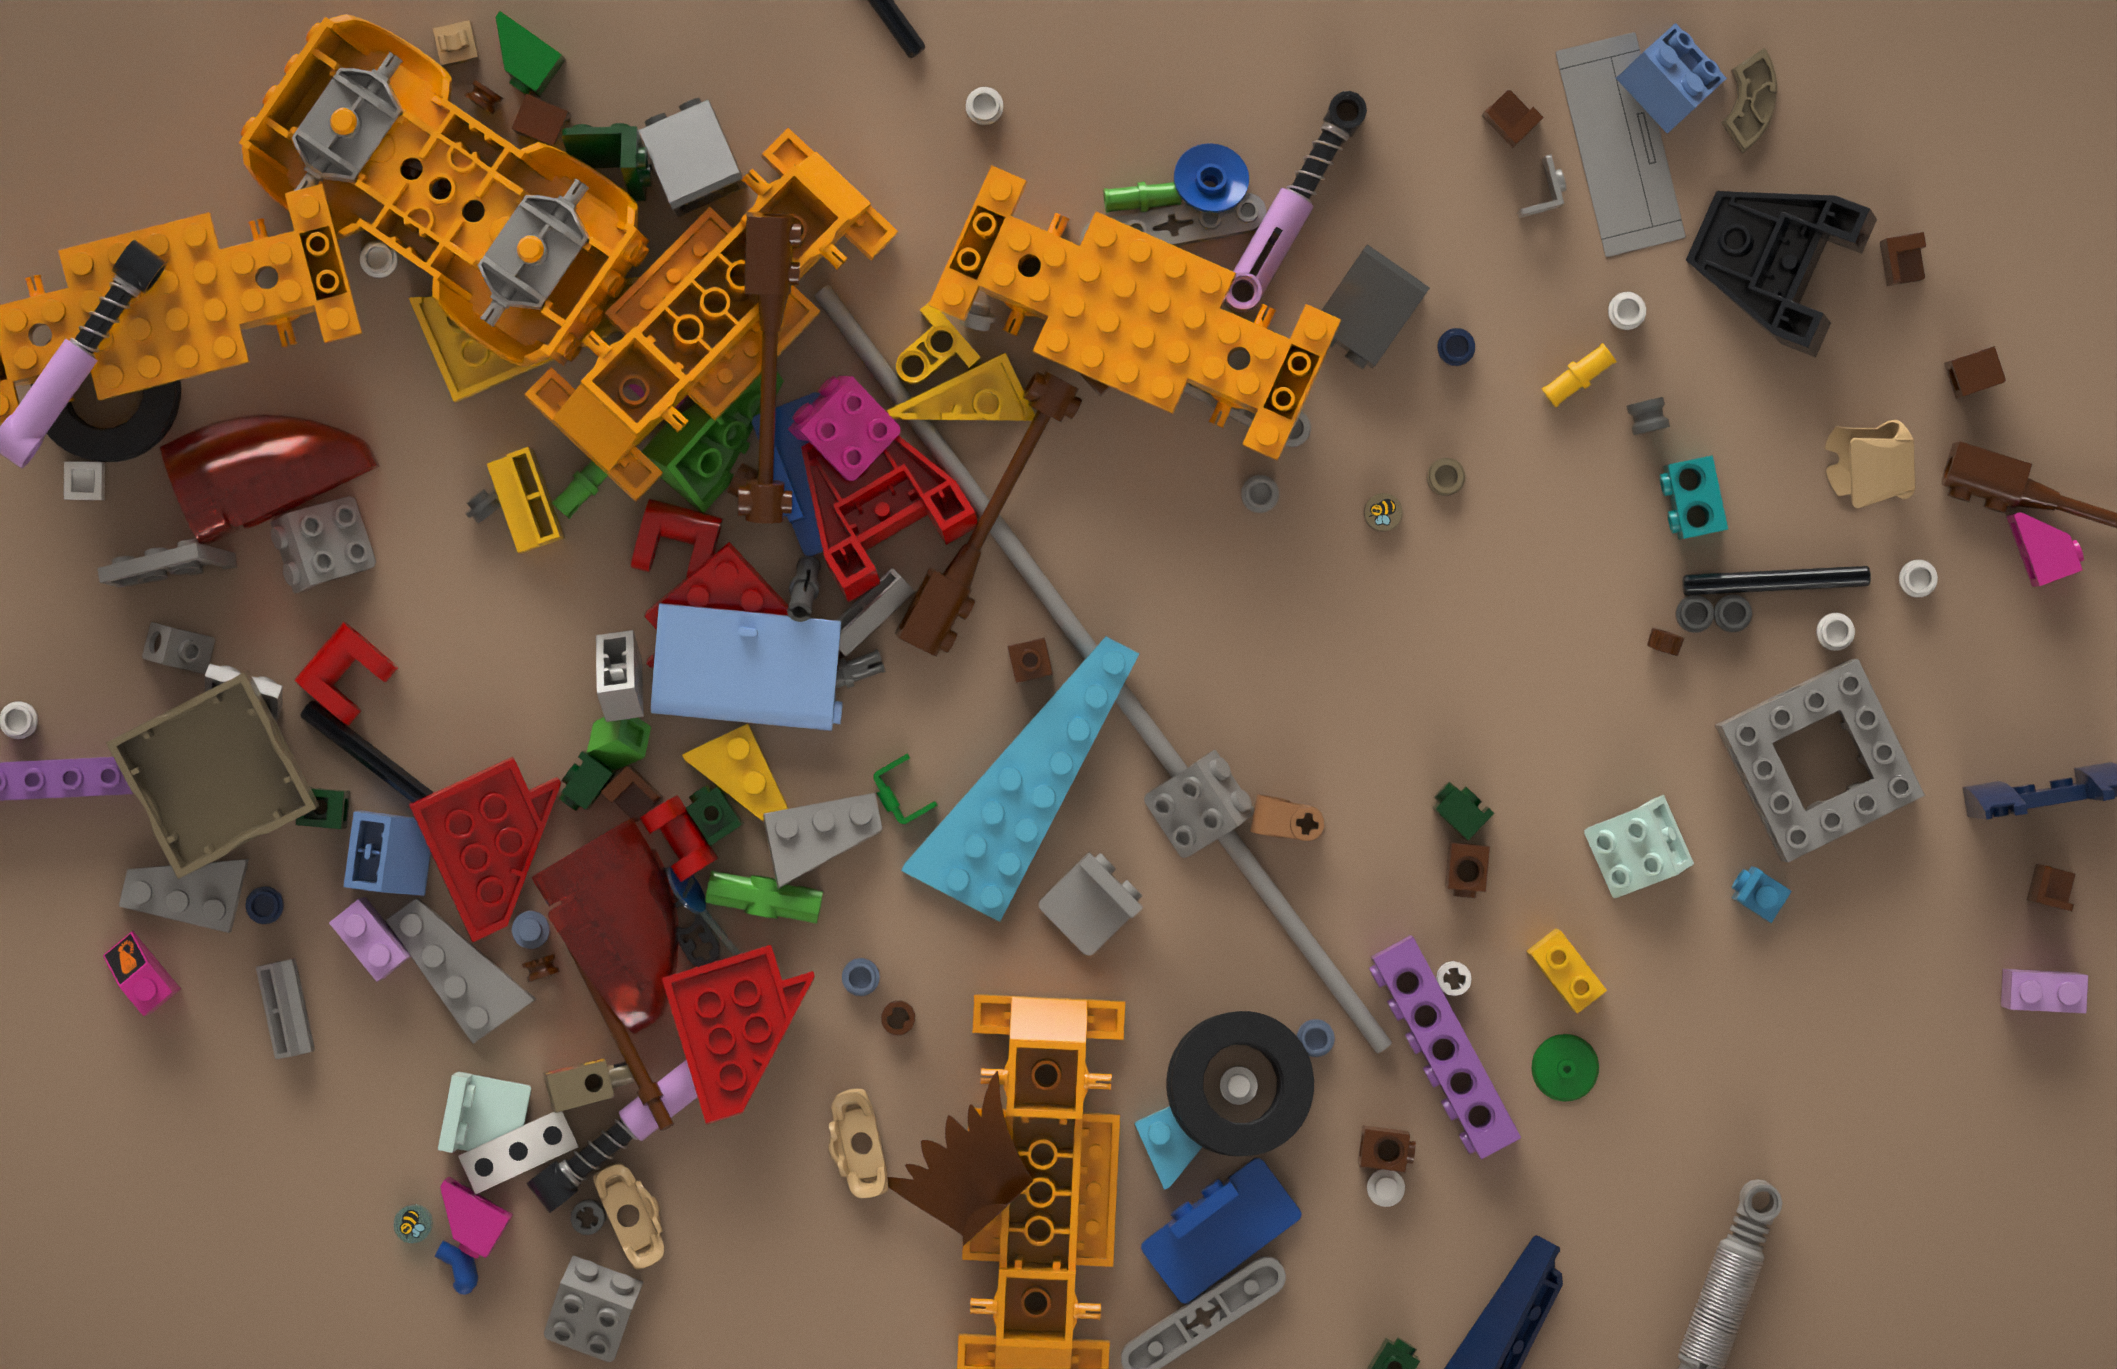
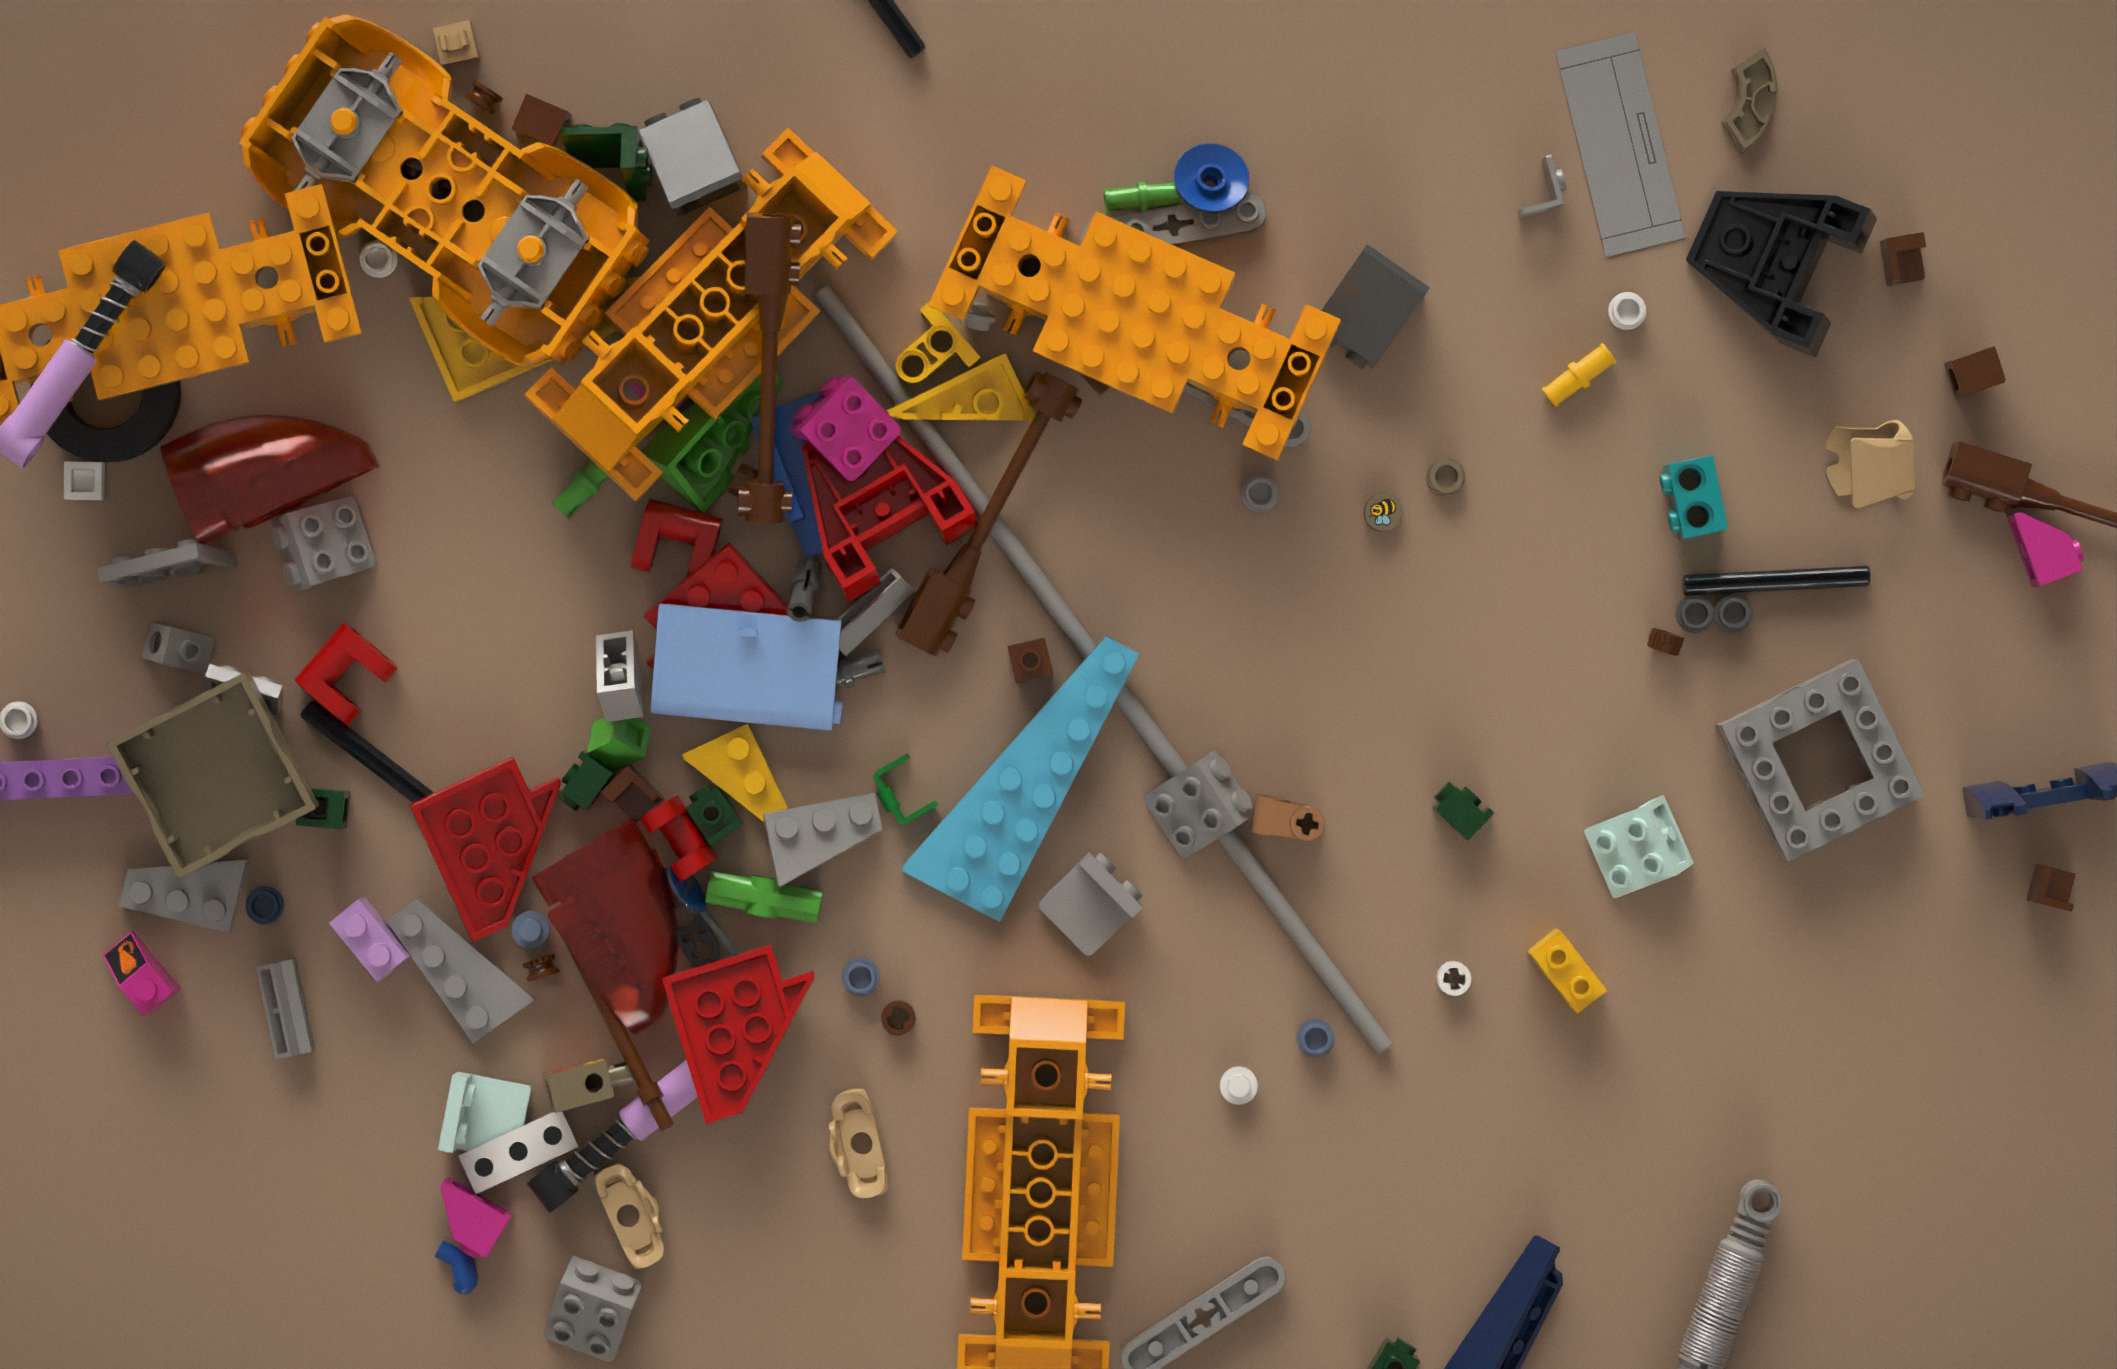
medium blue slope [343,810,431,896] -> none
tile [393,1204,433,1243] -> none
dark grey plate [465,489,501,523] -> none
yellow piece [487,447,565,554] -> none
green slope [495,11,566,96] -> none
dark grey bush [570,1199,606,1235] -> none
reddish brown piece [887,1071,1033,1246] -> none
white plate [966,87,1003,125] -> none
medium azure wing [1134,1106,1202,1190] -> none
blue bracket [1141,1158,1302,1303] -> none
black tyre [1166,1011,1314,1156] -> none
piece [1225,91,1367,313] -> none
reddish brown brick [1358,1125,1416,1172] -> none
white plate [1367,1169,1405,1207] -> none
medium lavender brick [1369,935,1521,1160] -> none
dark blue plate [1437,328,1475,366] -> none
reddish brown brick [1445,842,1490,898] -> none
reddish brown panel [1481,90,1544,148] -> none
green piece [1531,1034,1599,1102] -> none
medium blue slope [1616,23,1727,134] -> none
dark grey wheel [1626,397,1670,435] -> none
dark azure bracket [1731,866,1792,923] -> none
white plate [1816,613,1855,651] -> none
white plate [1899,560,1938,597] -> none
lavender brick [2001,969,2088,1013] -> none

